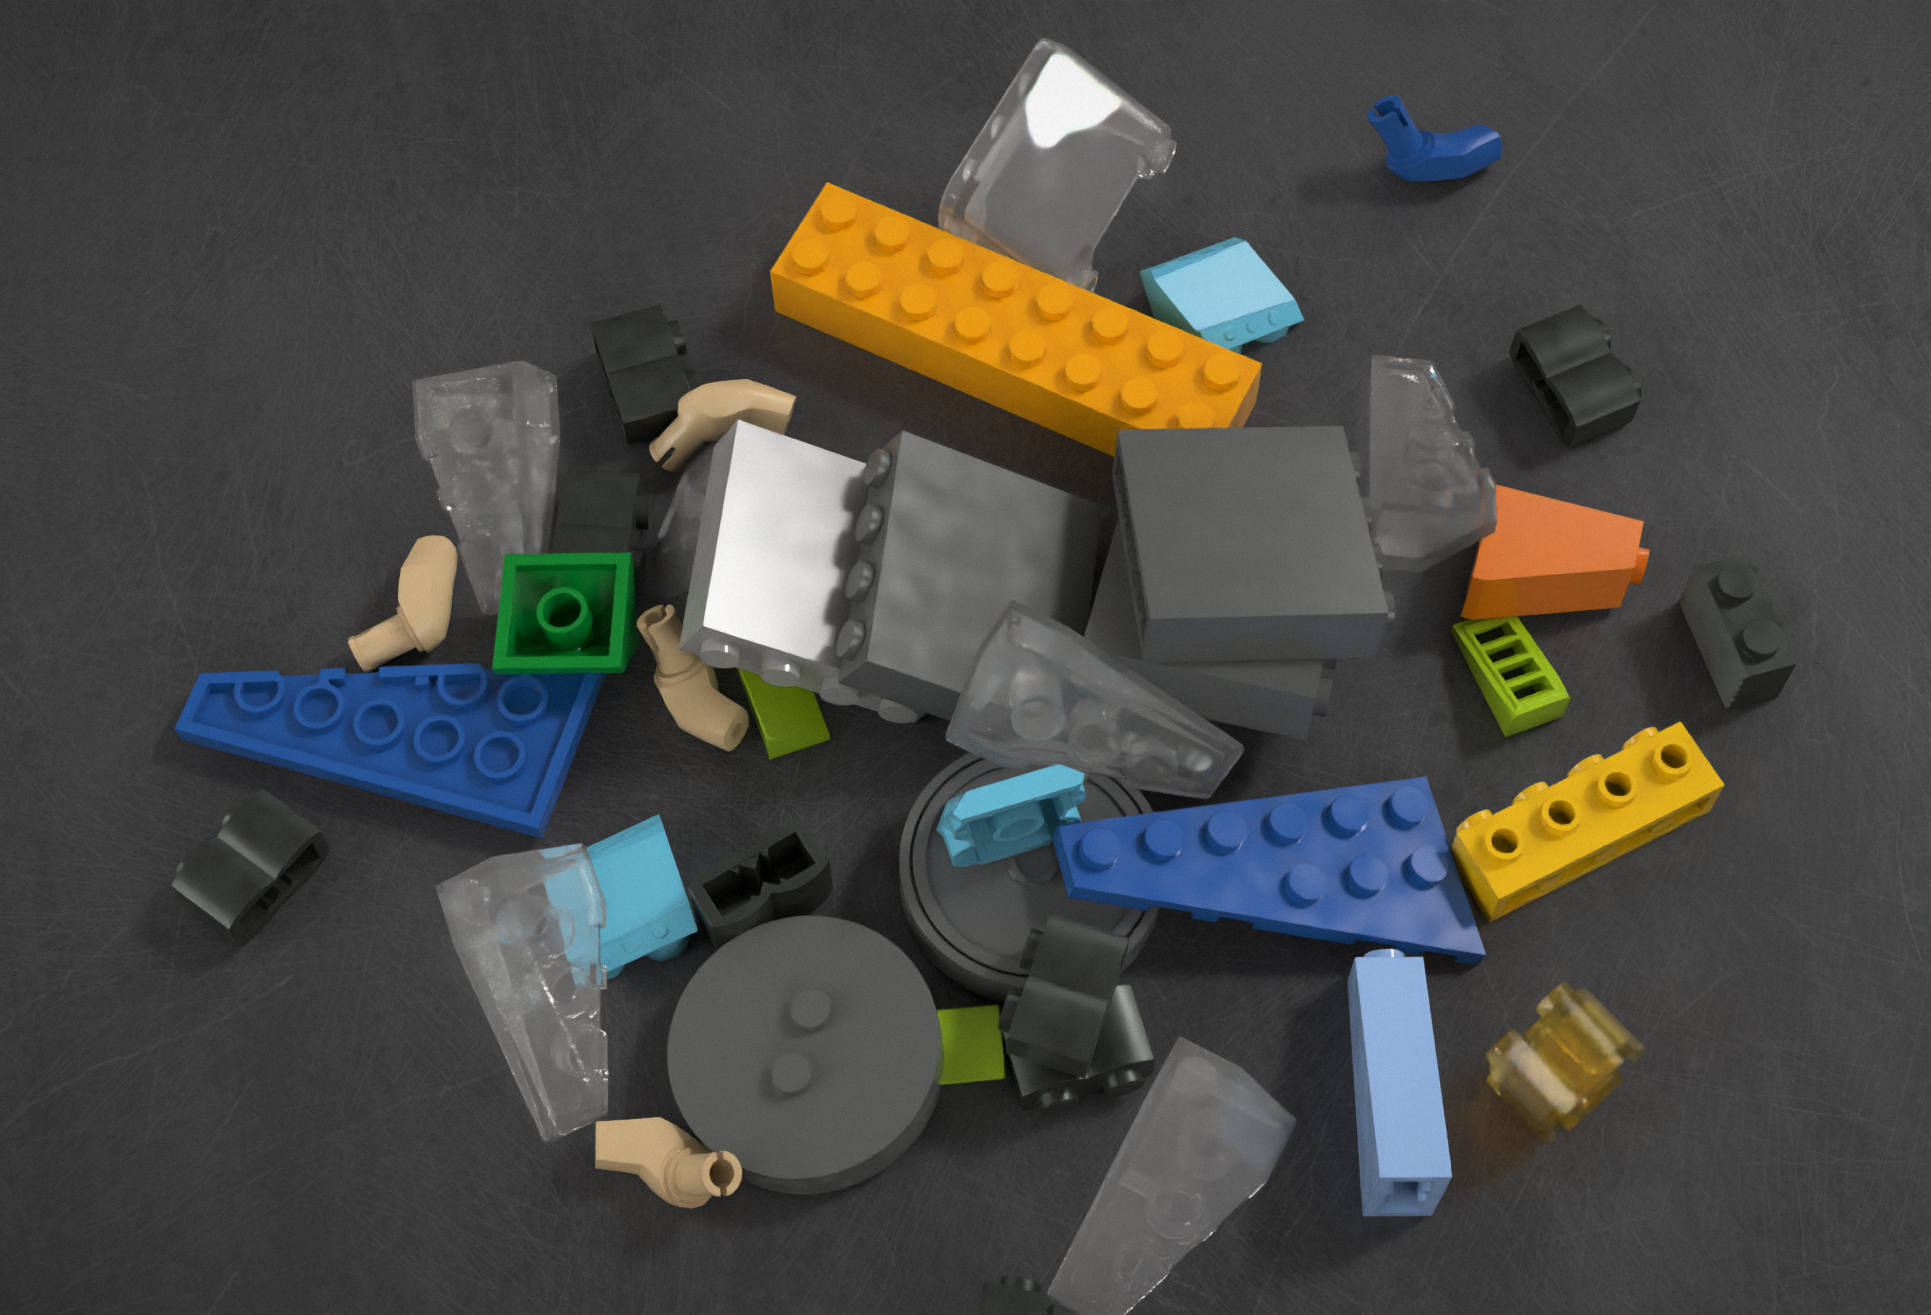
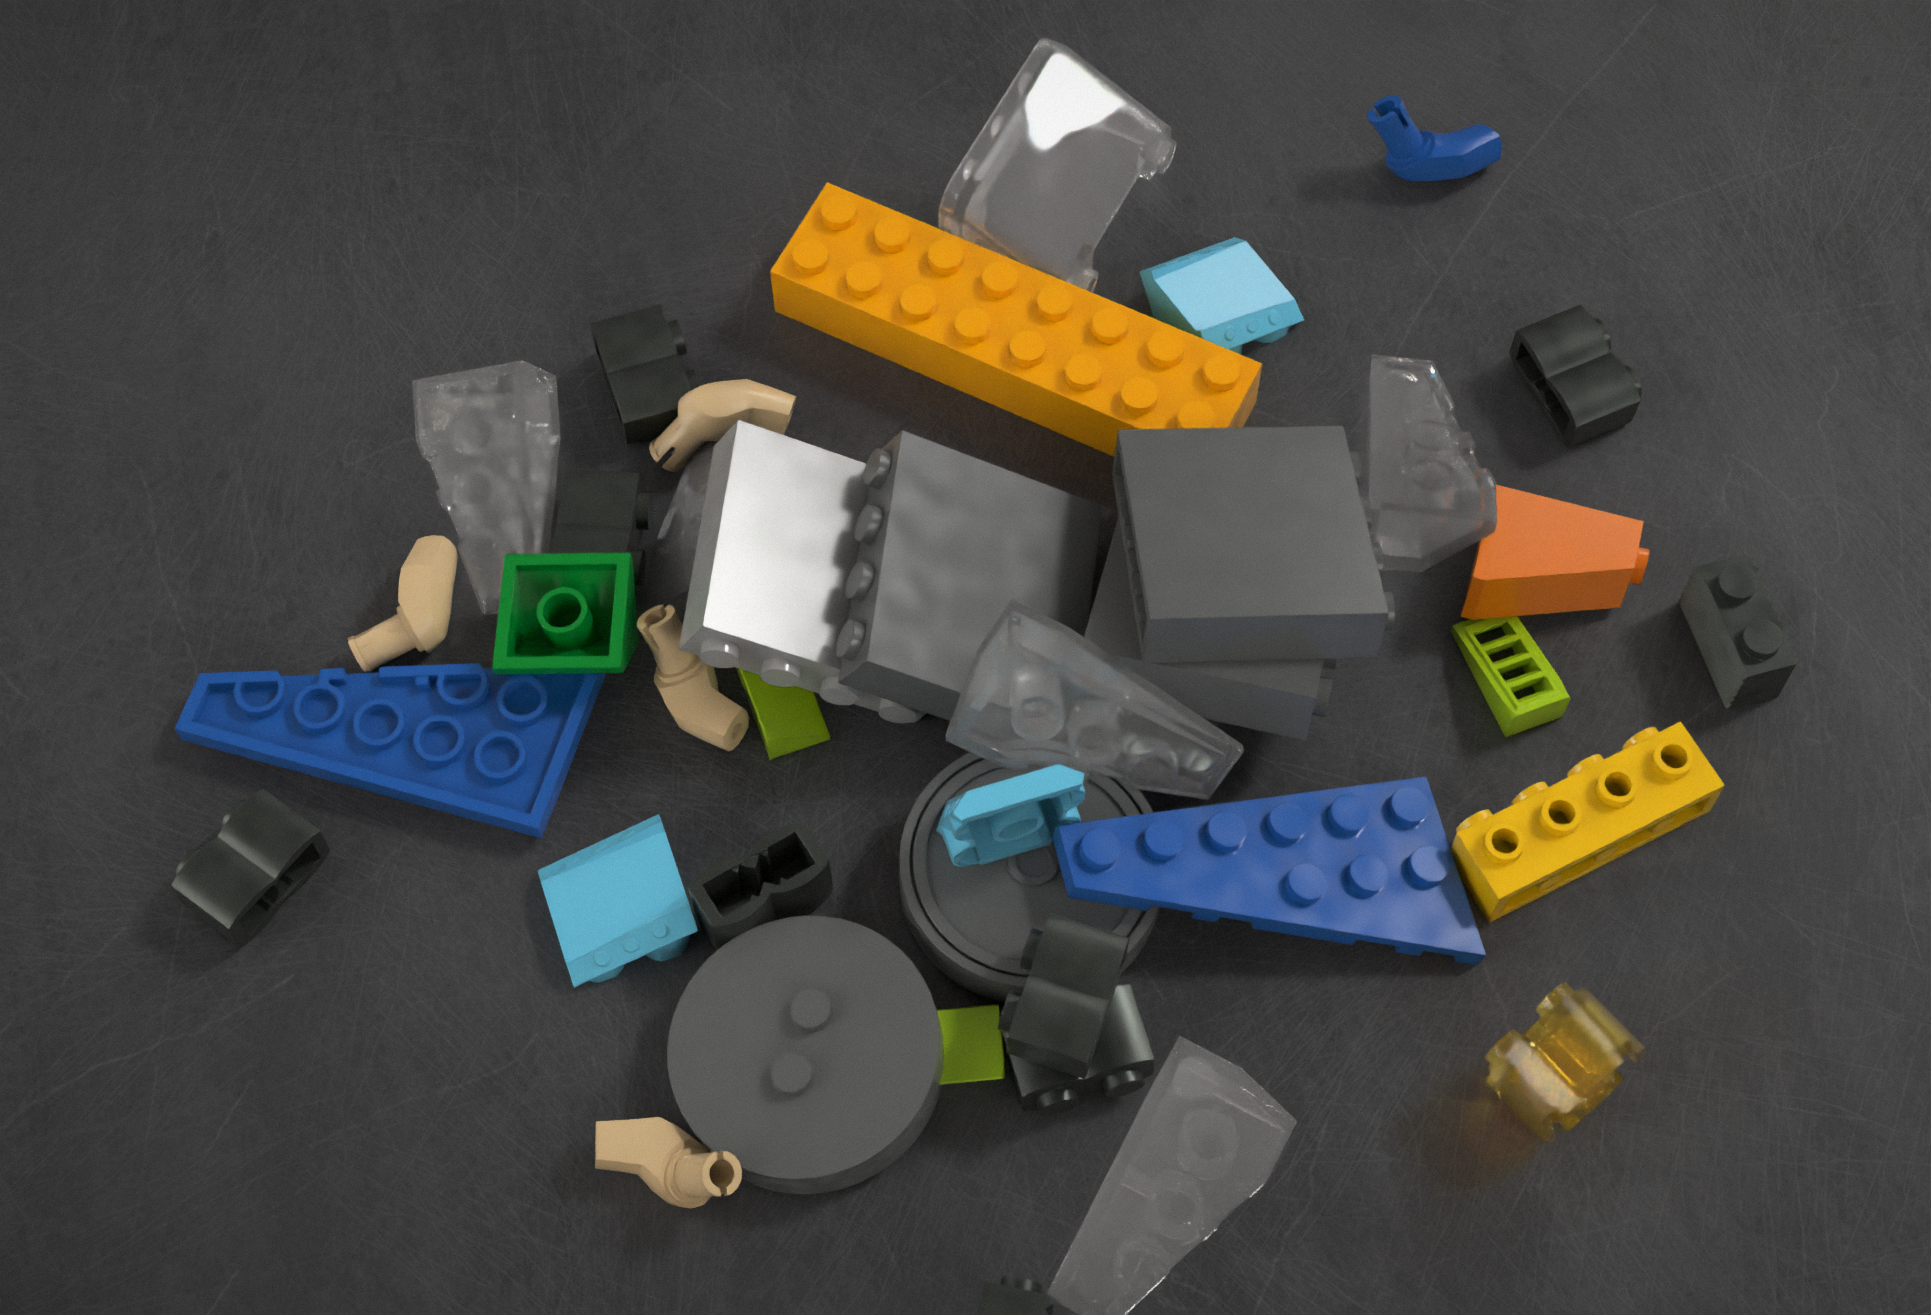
clear wedge [435,843,608,1143] -> none
light blue slope [1347,949,1452,1216] -> none

